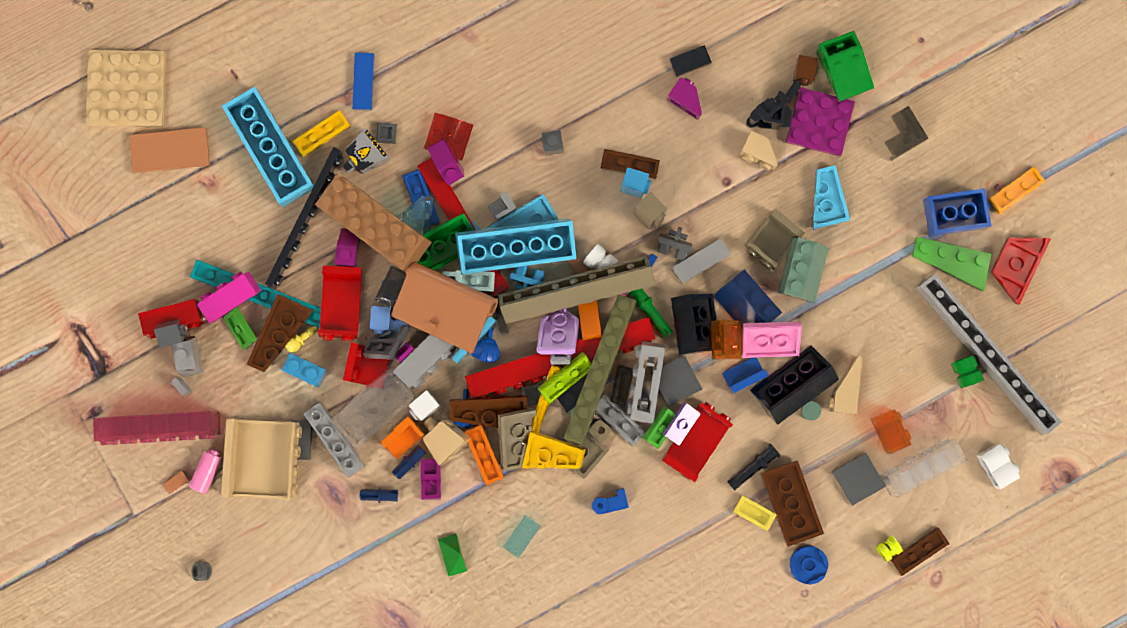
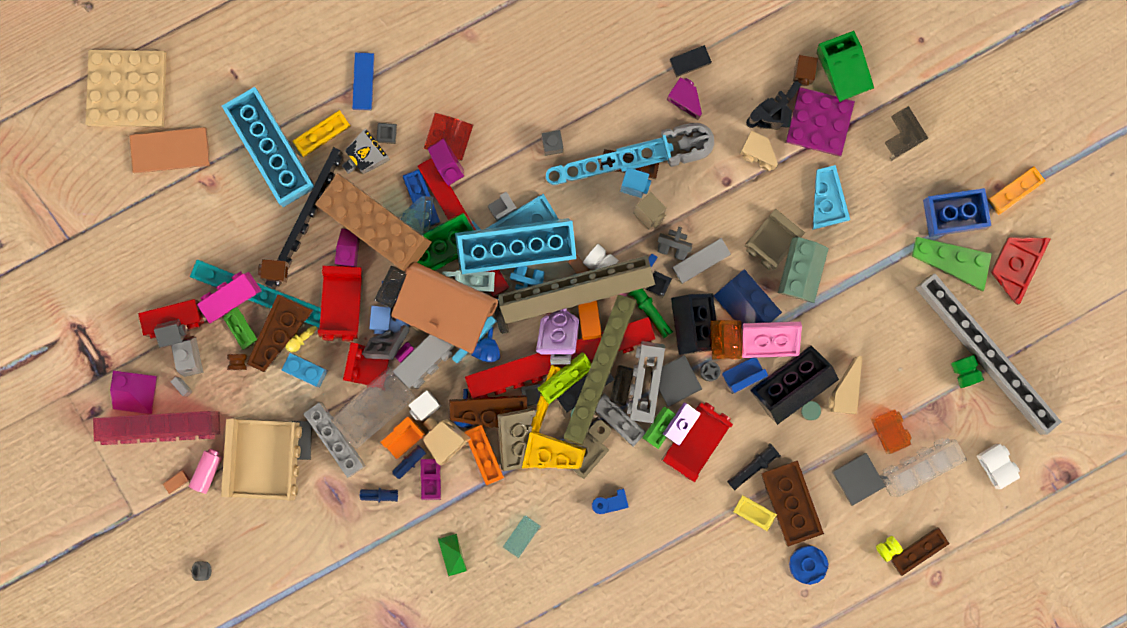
none -> magenta slope [110,370,157,414]
none -> reddish brown wheel [227,354,247,370]
none -> reddish brown brick [258,259,289,283]
none -> medium azure piece [546,123,714,185]
none -> black panel [645,271,672,298]
none -> dark grey wheel [700,362,721,381]

